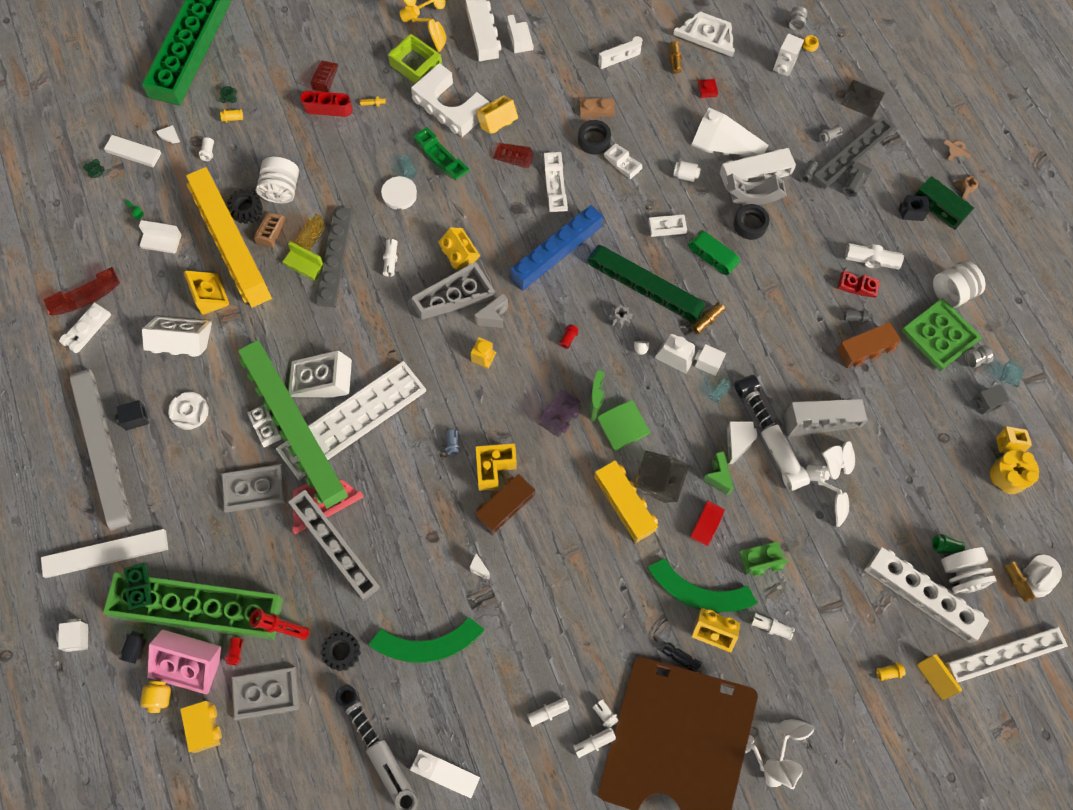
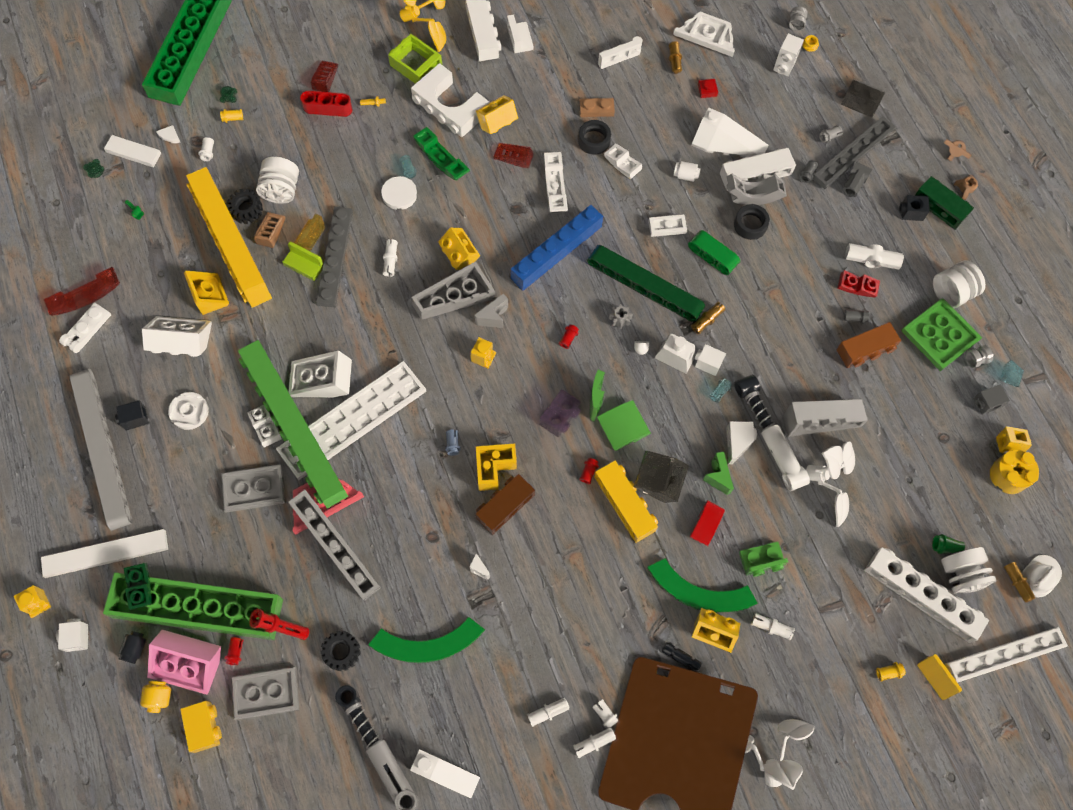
white panel [139,220,182,254] -> none
none -> yellow brick [14,585,51,618]
none -> red pin [579,458,599,484]

